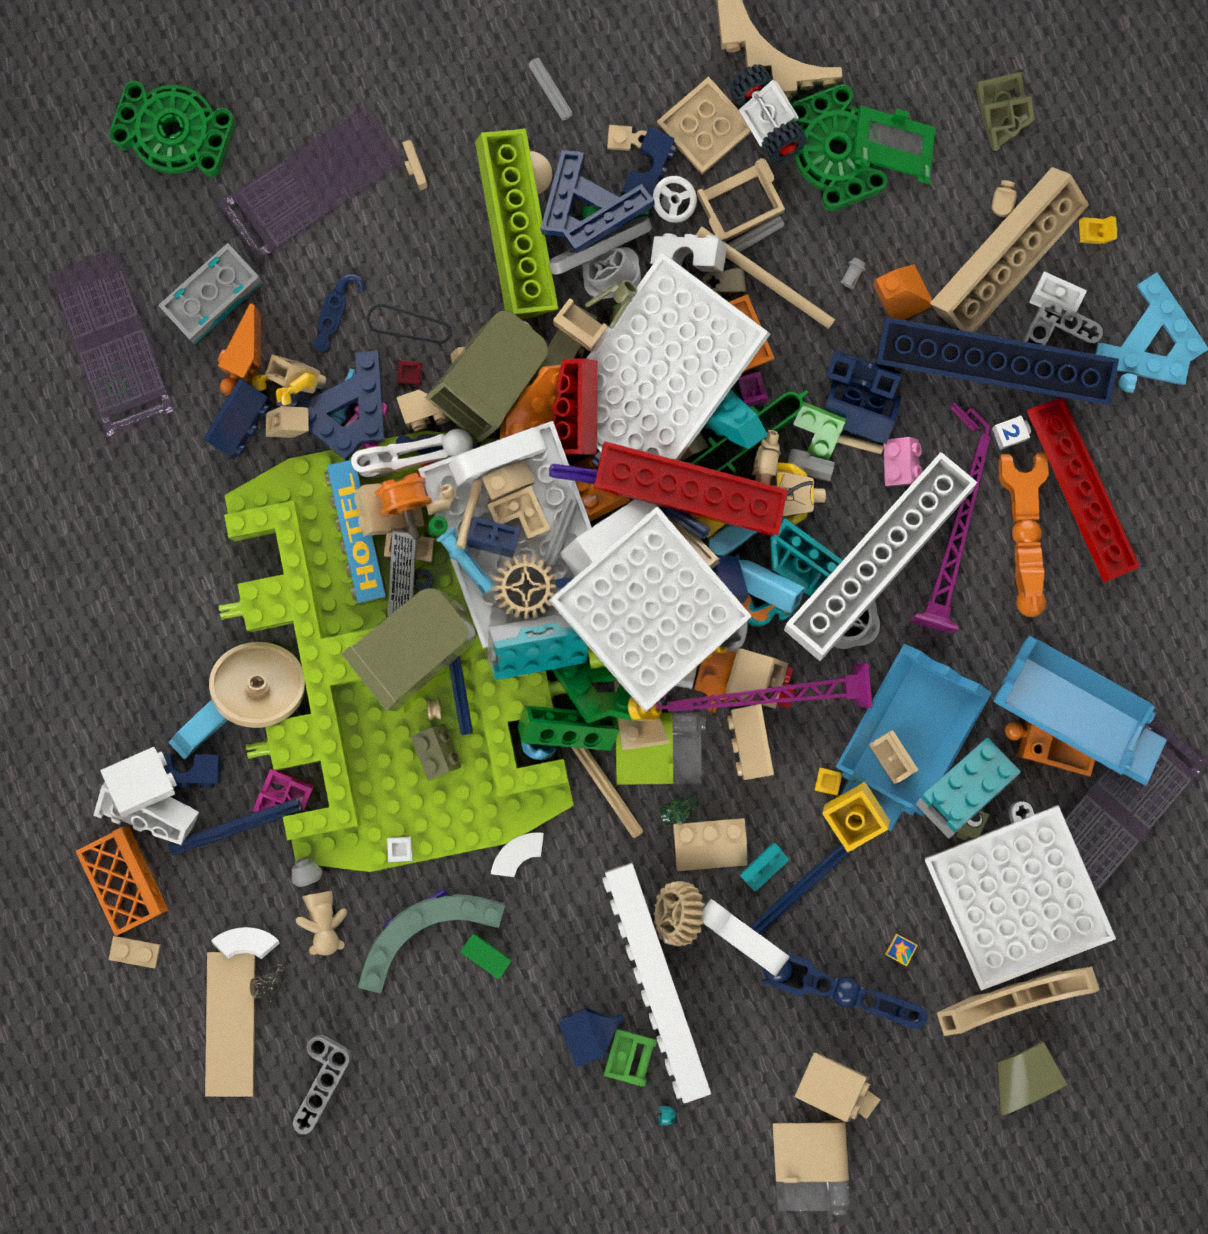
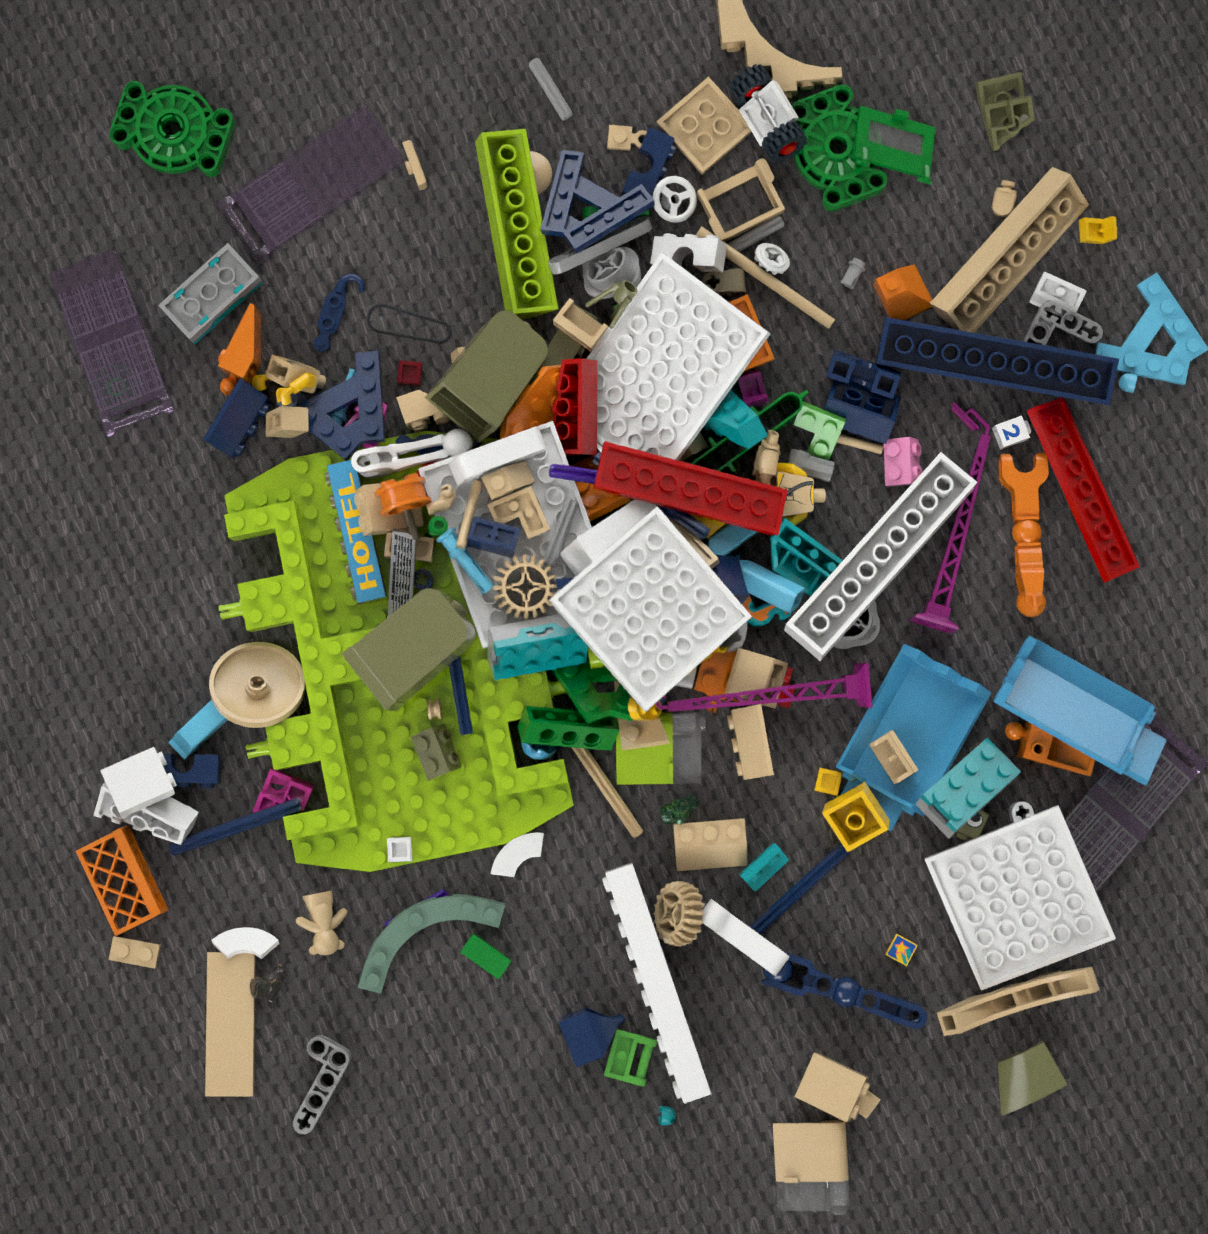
light grey cone [291,857,323,887] -> none
none -> white gear [754,243,790,275]

